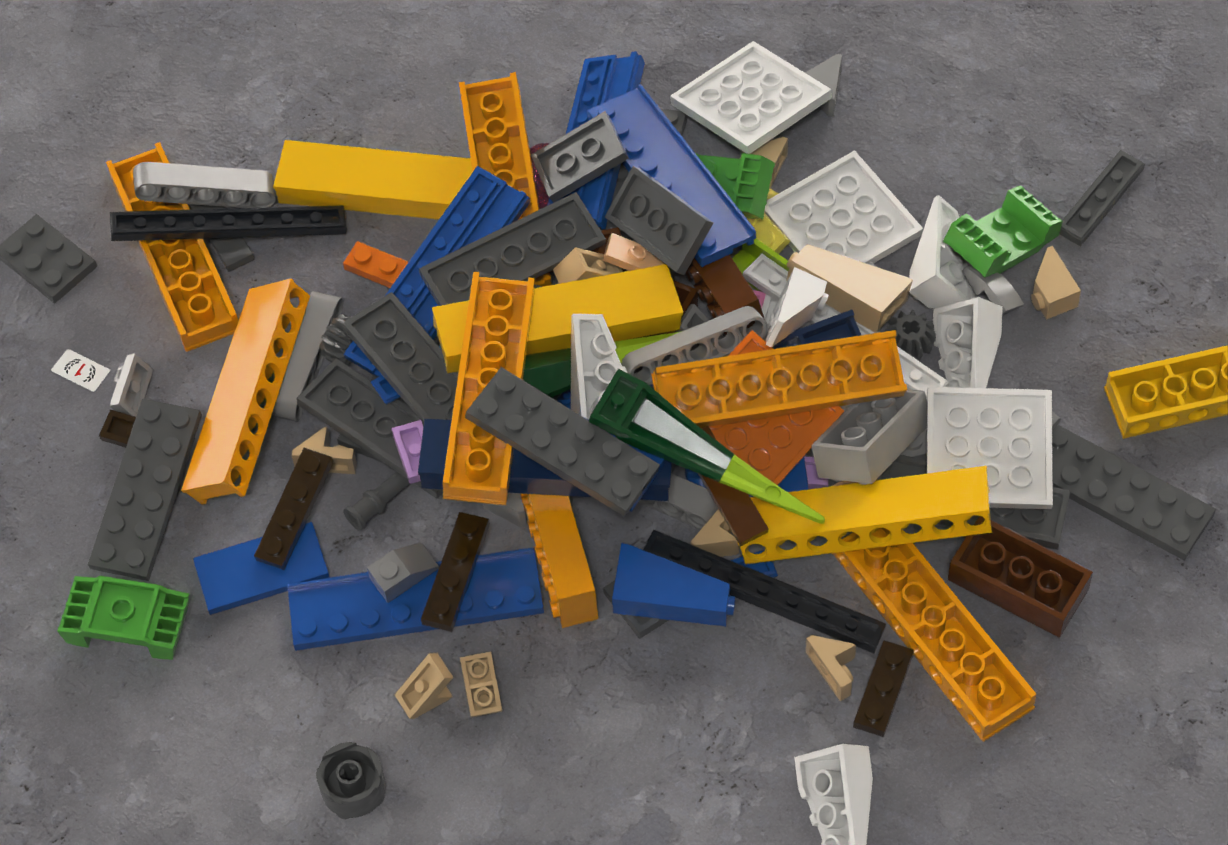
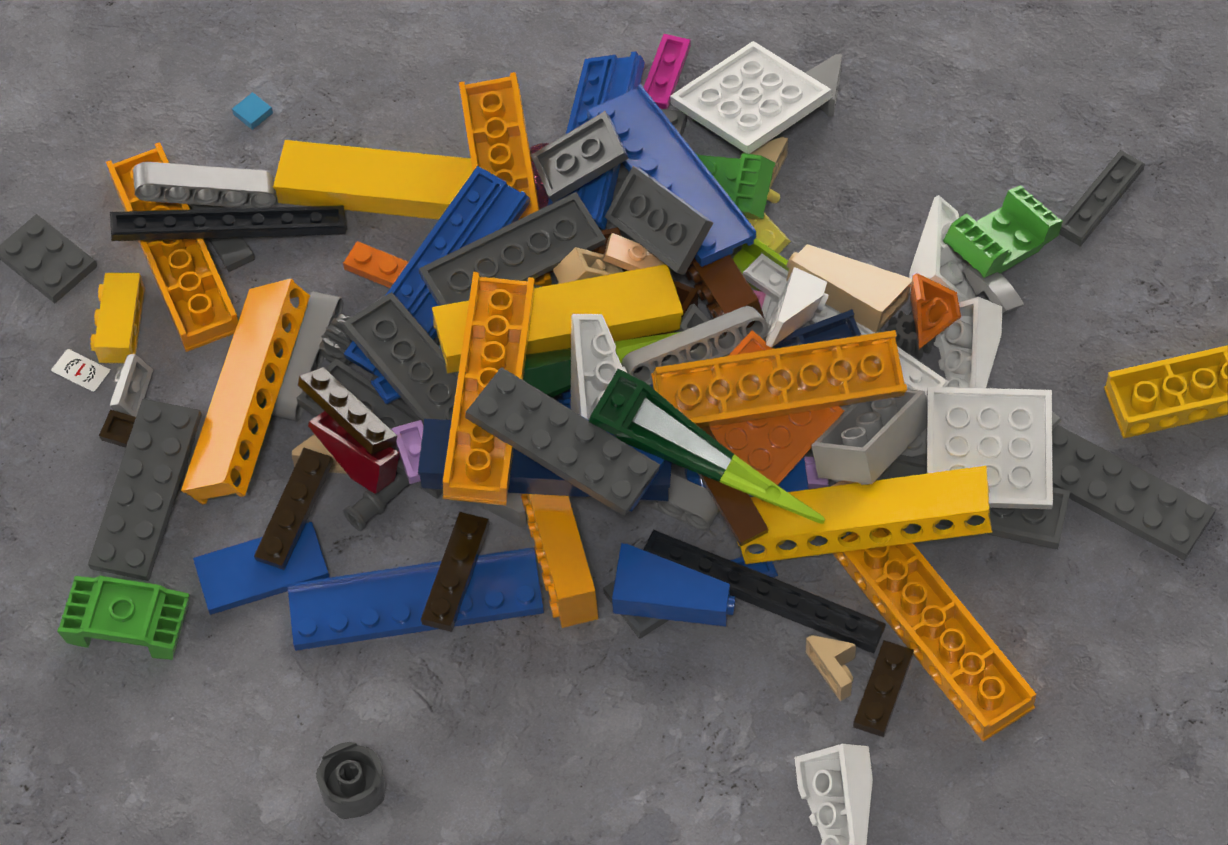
light grey slope [367,542,439,603] -> none
tan slope [395,653,453,719] -> none
tan slope [460,652,502,718] -> none
tan slope [690,509,739,557] -> none
white plate [764,150,923,264] -> none
reddish brown brick [948,516,1093,638] -> none
tan slope [1031,246,1081,320] -> none
none -> yellow brick [90,273,145,363]
none -> dark azure tile [232,92,273,130]
none -> plate [298,367,397,454]
none -> dark red slope [308,411,400,494]
none -> dark pink plate [643,34,691,109]
none -> orange slope [910,273,961,349]

